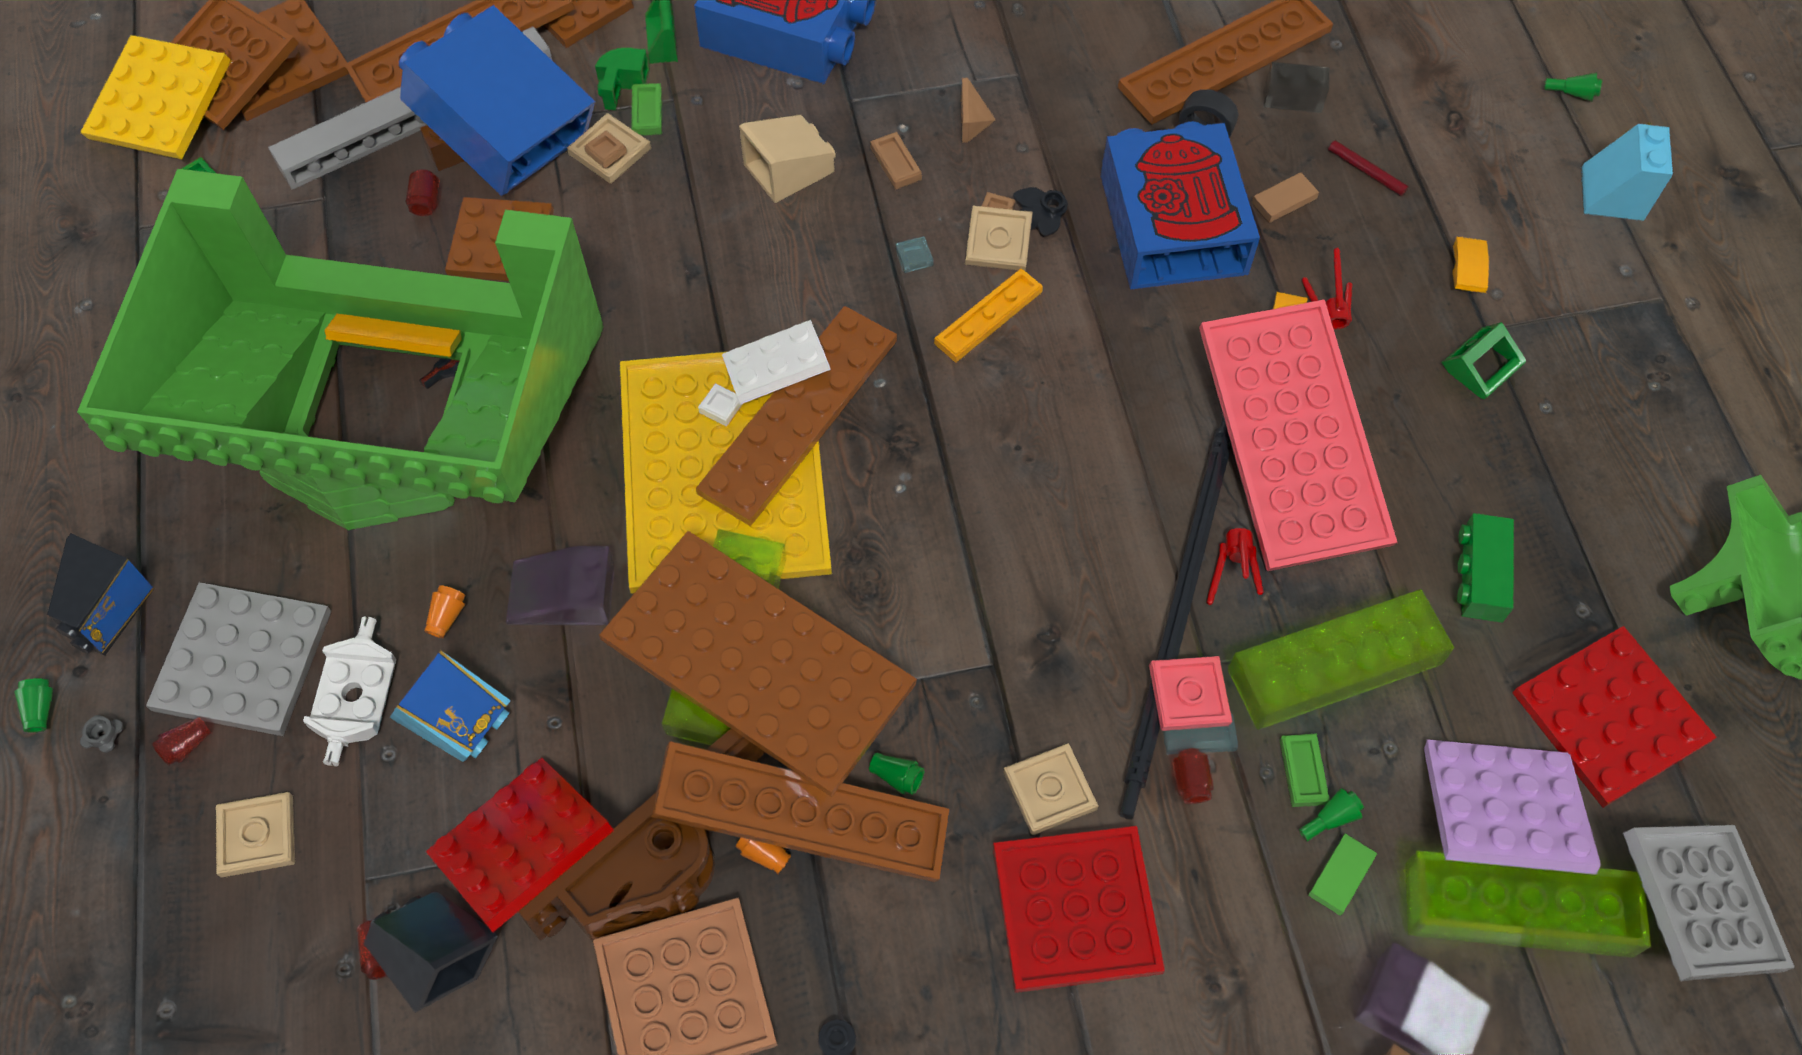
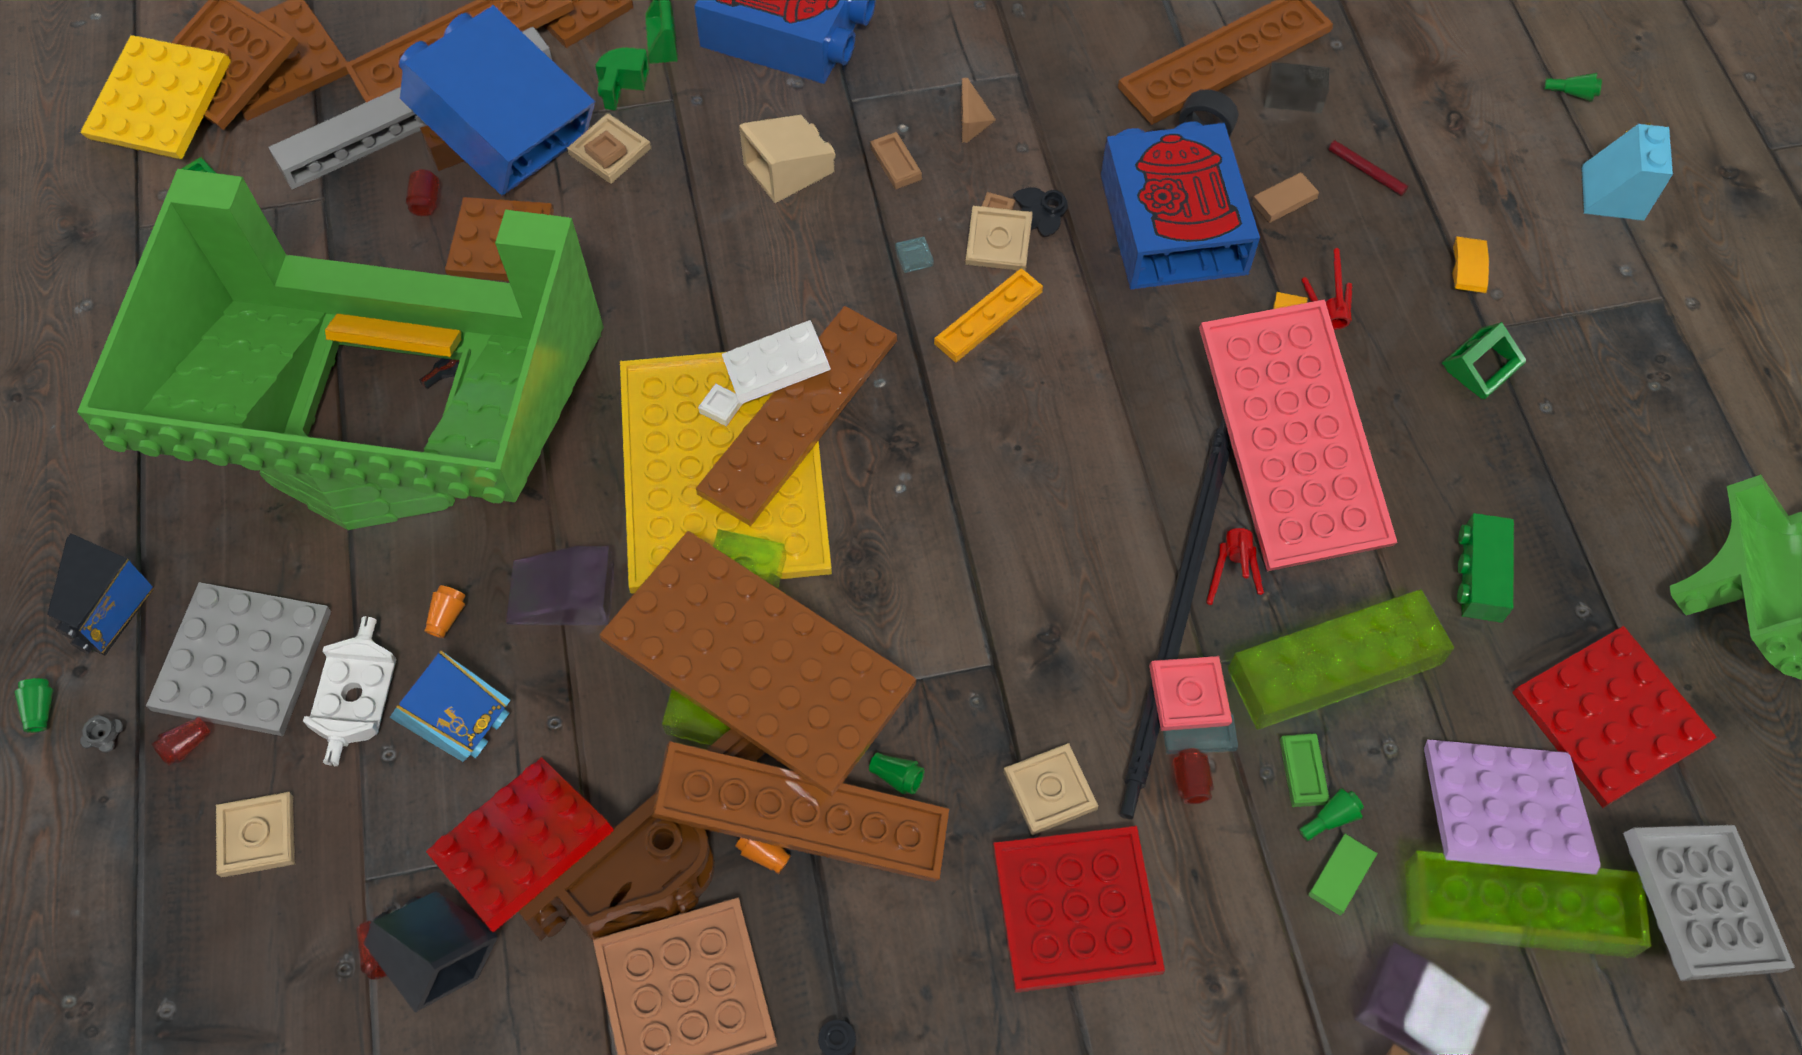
bright green tile [632,83,662,135] -> none

